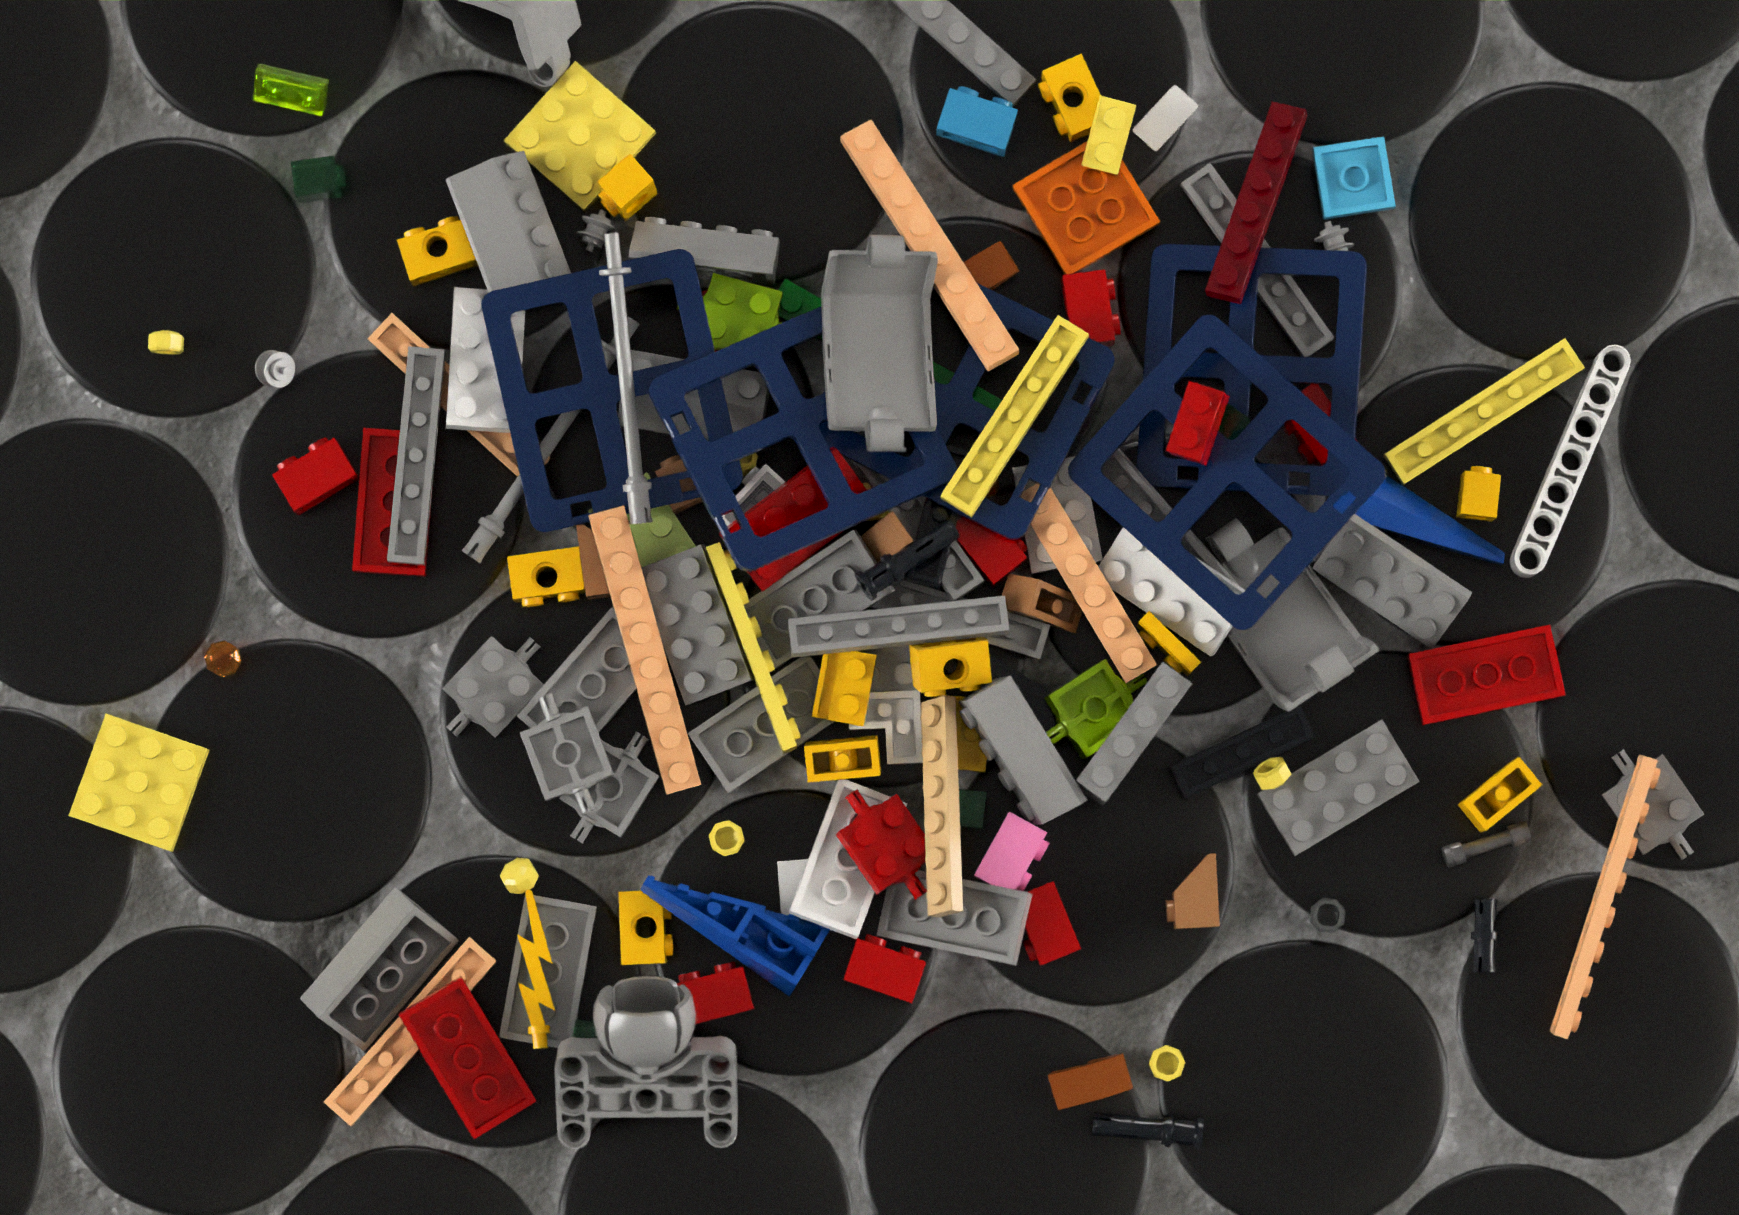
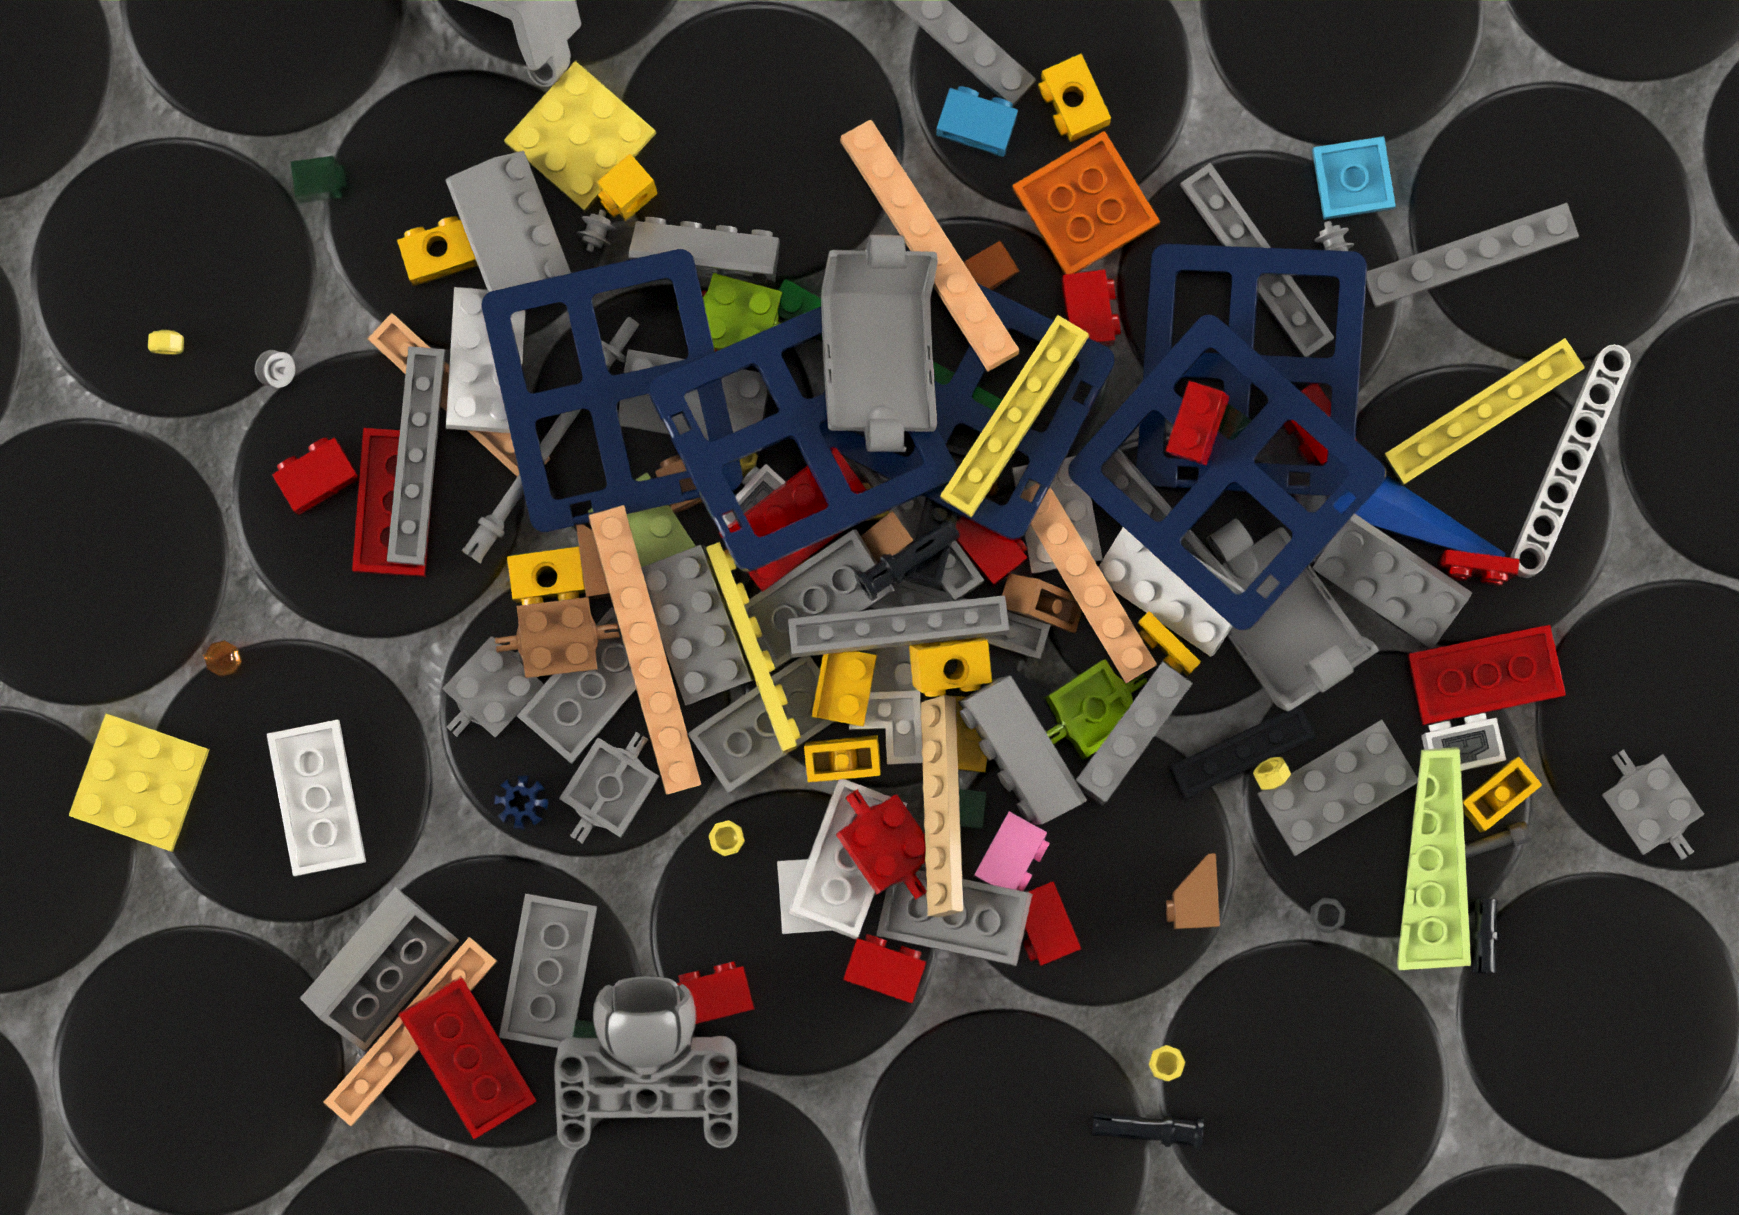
clear neon green plate [253,63,329,116] -> none
light yellow tile [500,858,539,894] -> none
yellow piece [517,890,556,1049] -> none
light grey plate [520,693,614,814] -> none
light grey bar [599,233,653,524] -> none
yellow brick [619,891,673,965] -> none
blue wedge [640,875,830,997] -> none
dark orange slope [1048,1053,1133,1110] -> none
light yellow plate [1081,95,1136,175] -> none
white sticker [1133,85,1198,151] -> none
dark red plate [1205,101,1307,304] -> none
yellow brick [1456,466,1501,522] -> none
light nougat plate [1550,755,1661,1039] -> none
none -> white plate [267,720,366,876]
none -> dark blue piece [494,775,548,829]
none -> medium nougat plate [495,597,620,678]
none -> light grey plate [1366,203,1579,308]
none -> yellowish green wing [1397,747,1471,970]
none -> brick [1421,713,1506,771]
none -> red plate [1437,549,1520,585]

